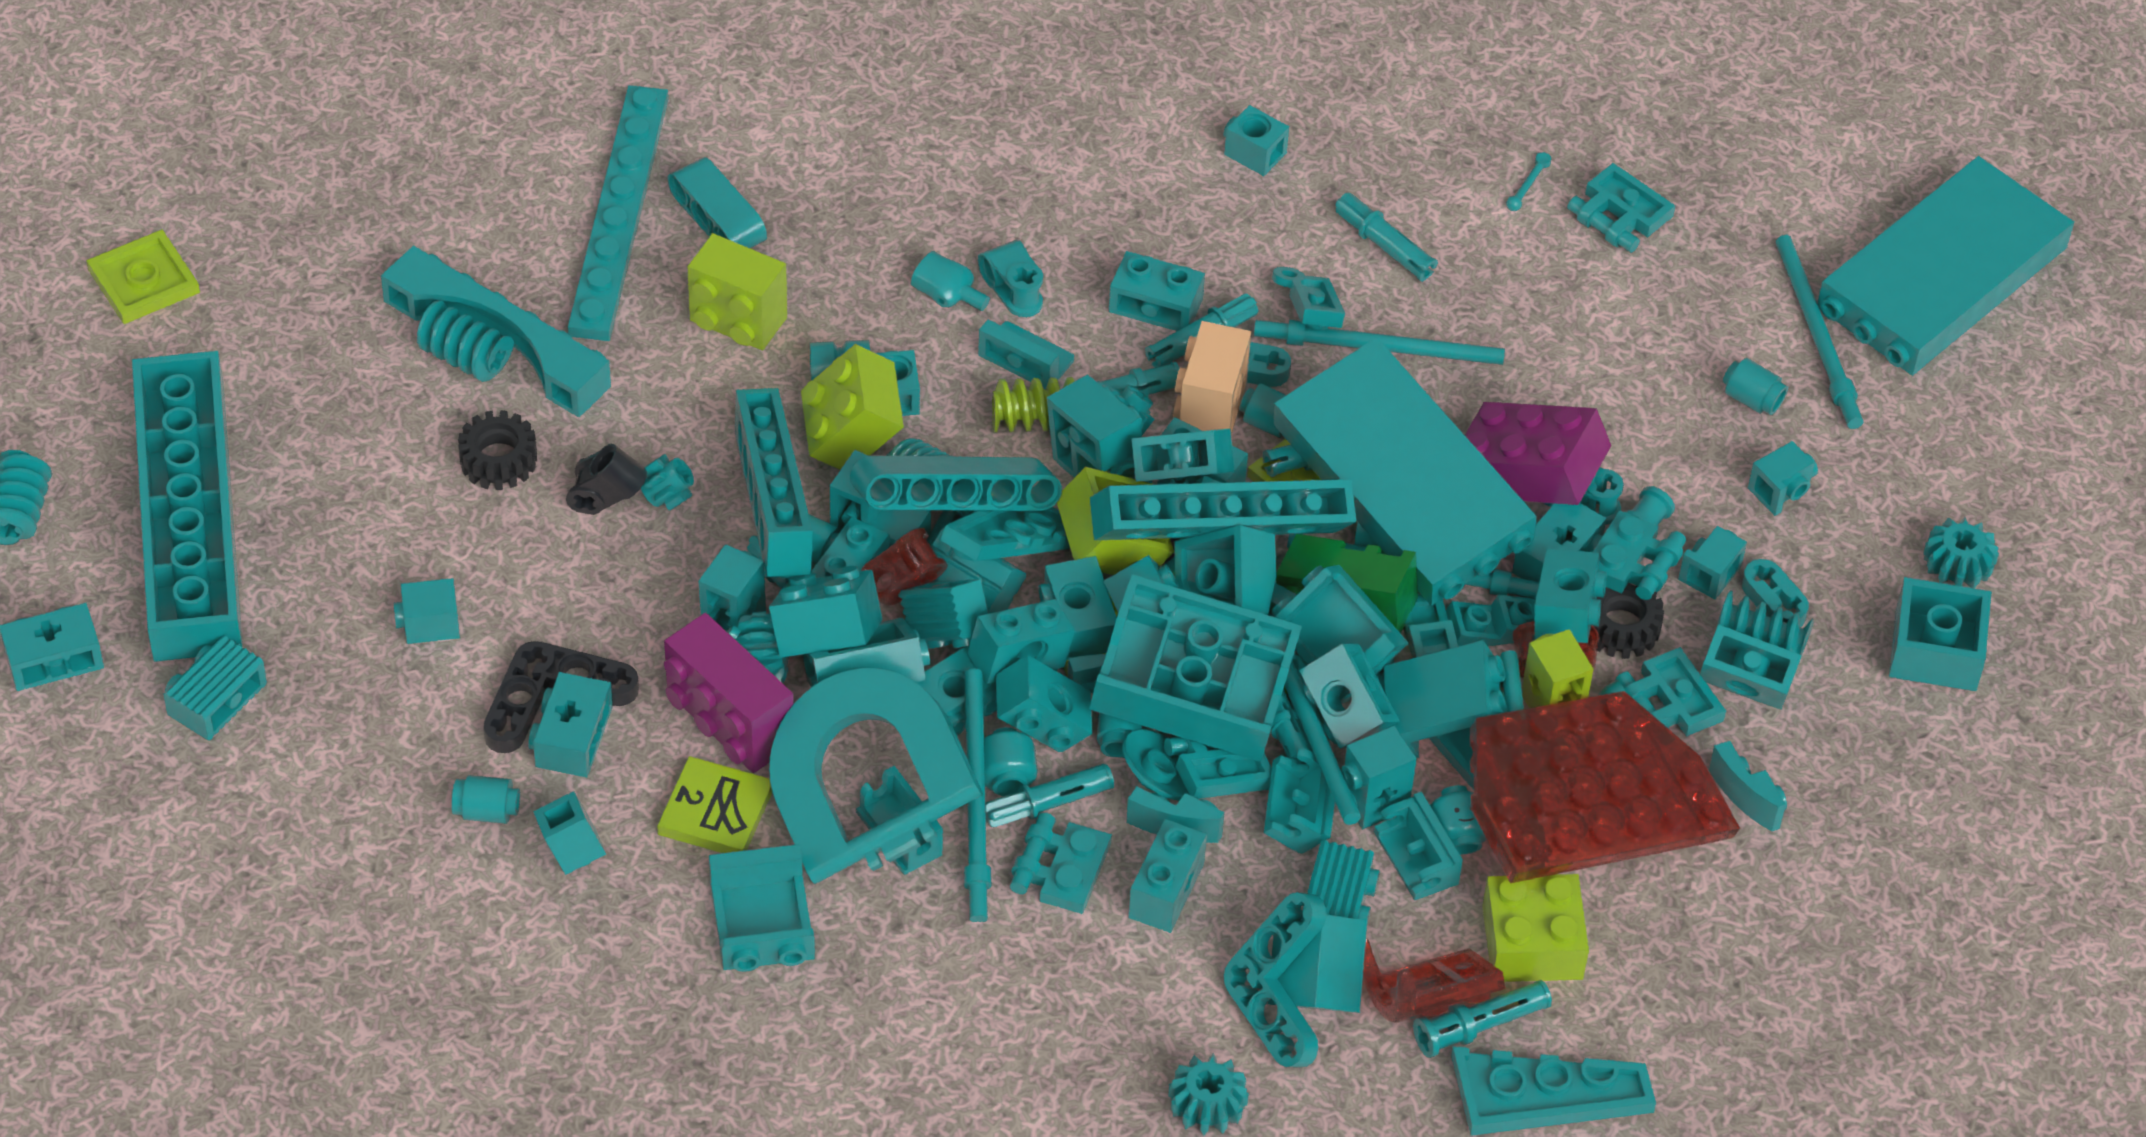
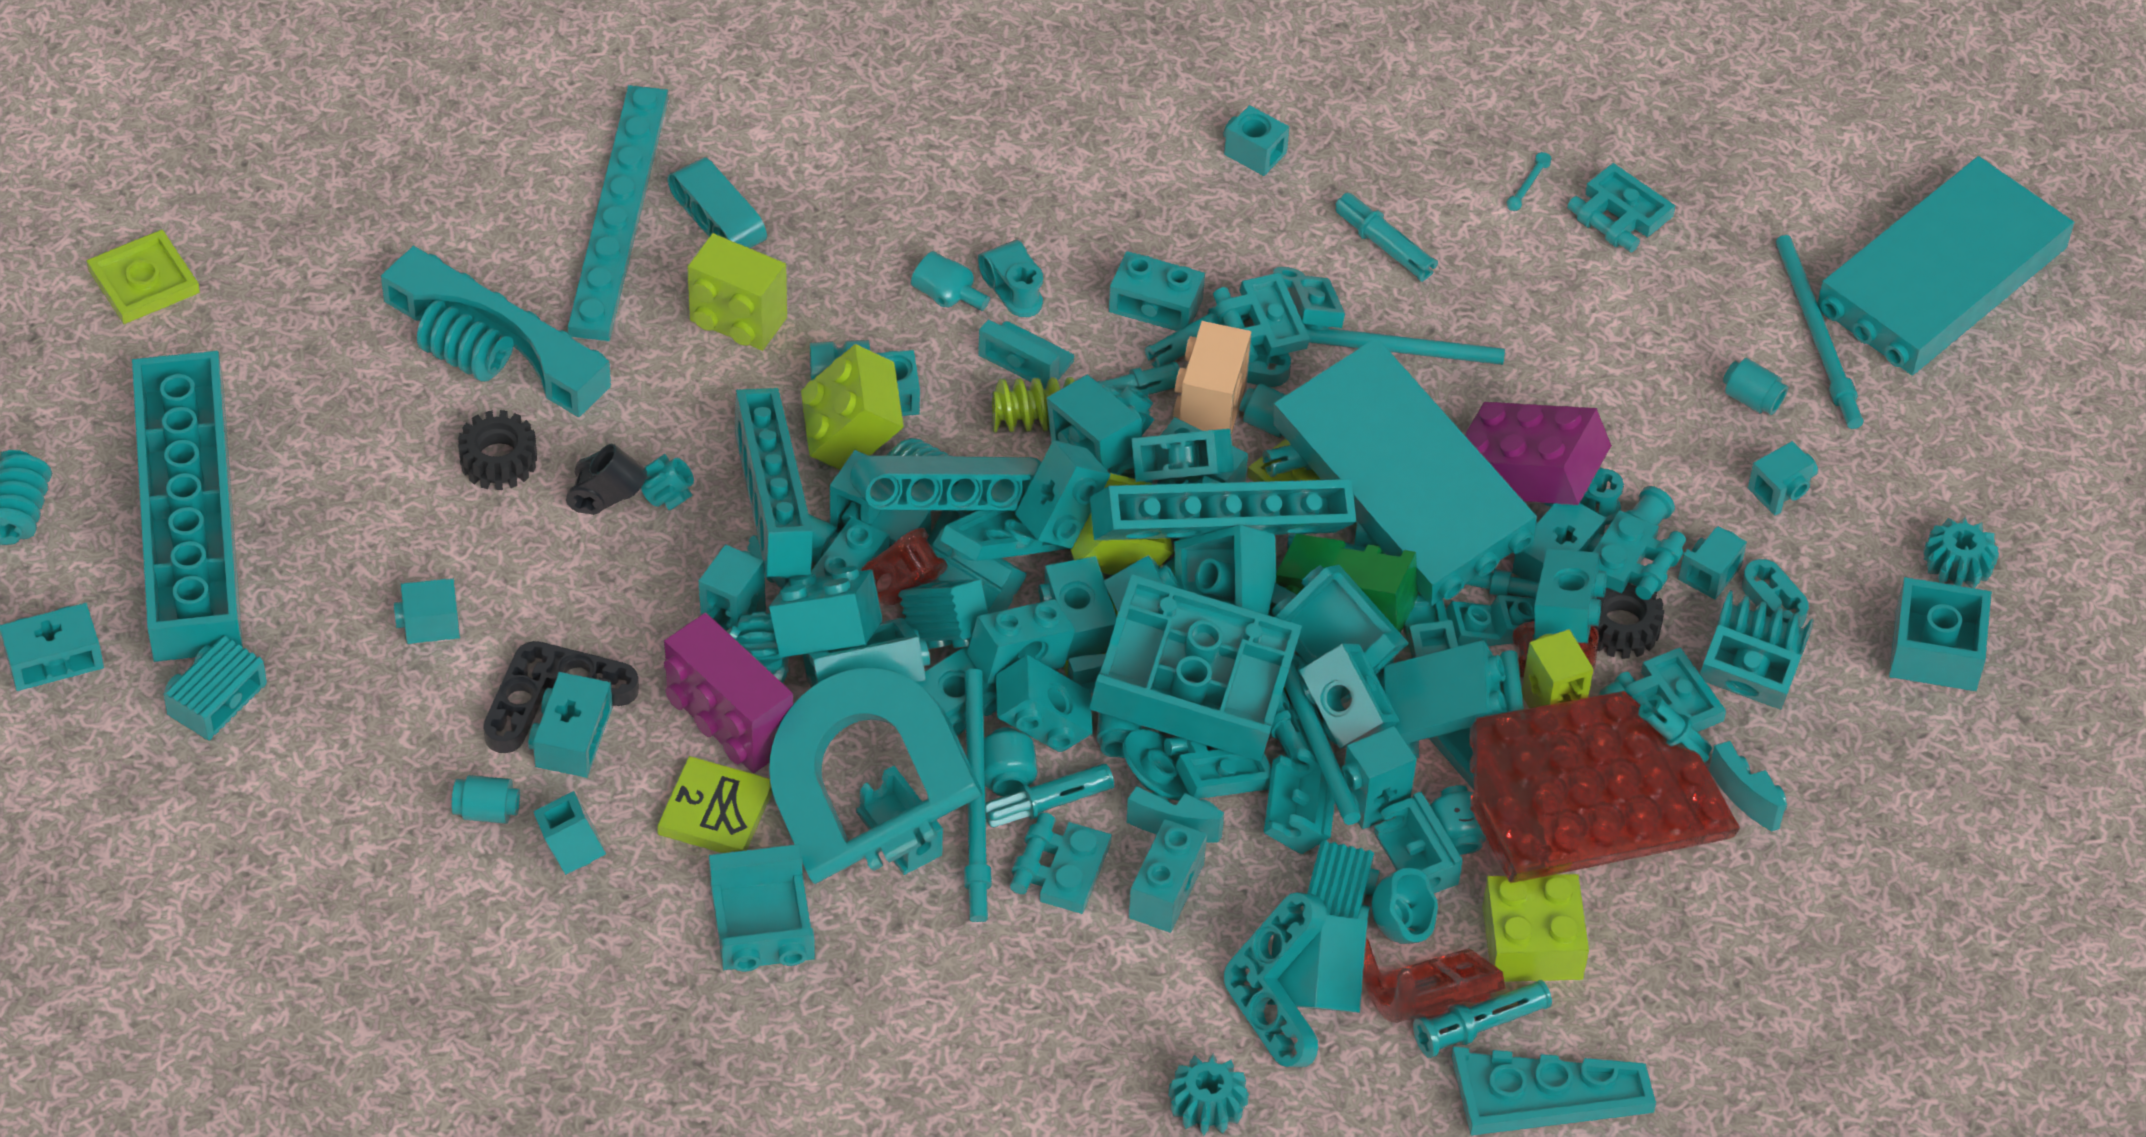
none -> teal brick [1015,440,1111,549]
none -> teal plate [1213,273,1310,364]
none -> teal helmet [1371,868,1438,944]
none -> teal axle [1638,694,1712,765]

